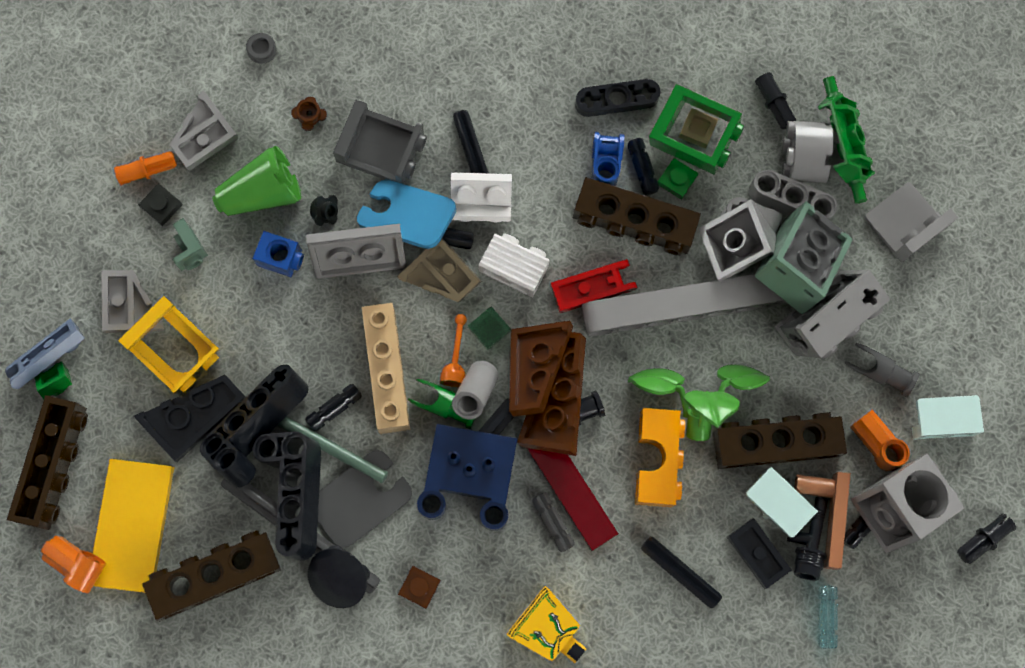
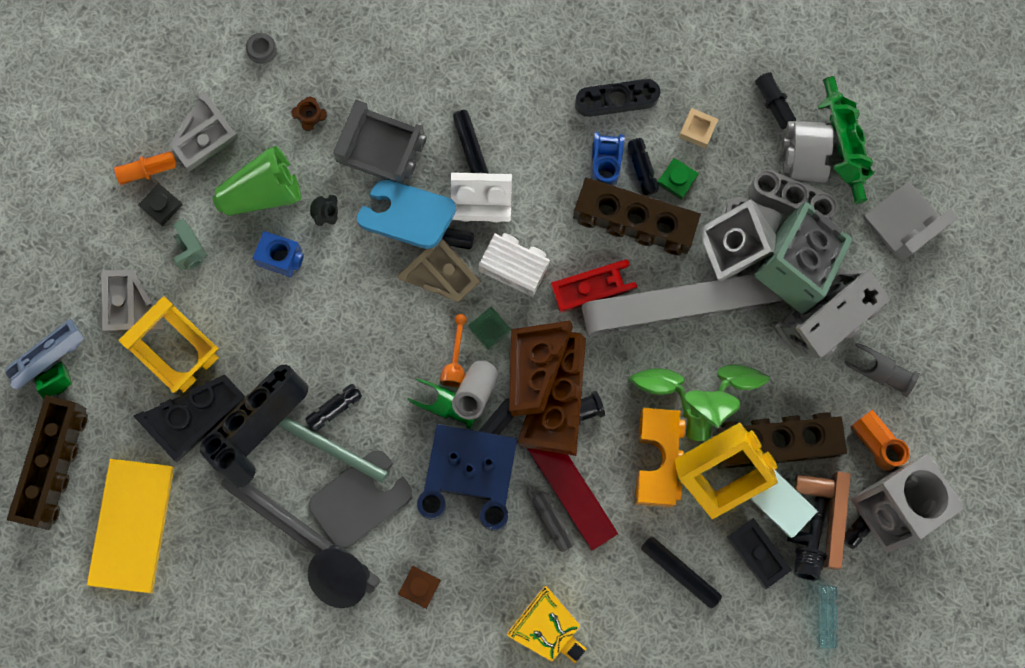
orange piece [41,535,106,593] -> none
dark brown brick [142,530,281,622] -> none
black beam [253,432,321,561] -> none
light grey tile [306,224,406,279] -> none
tan brick [362,303,411,434] -> none
green window [649,84,744,175] -> none
light aqua panel [912,395,984,440] -> none
black axle [957,513,1016,564] -> none
none -> yellow window [675,422,778,519]

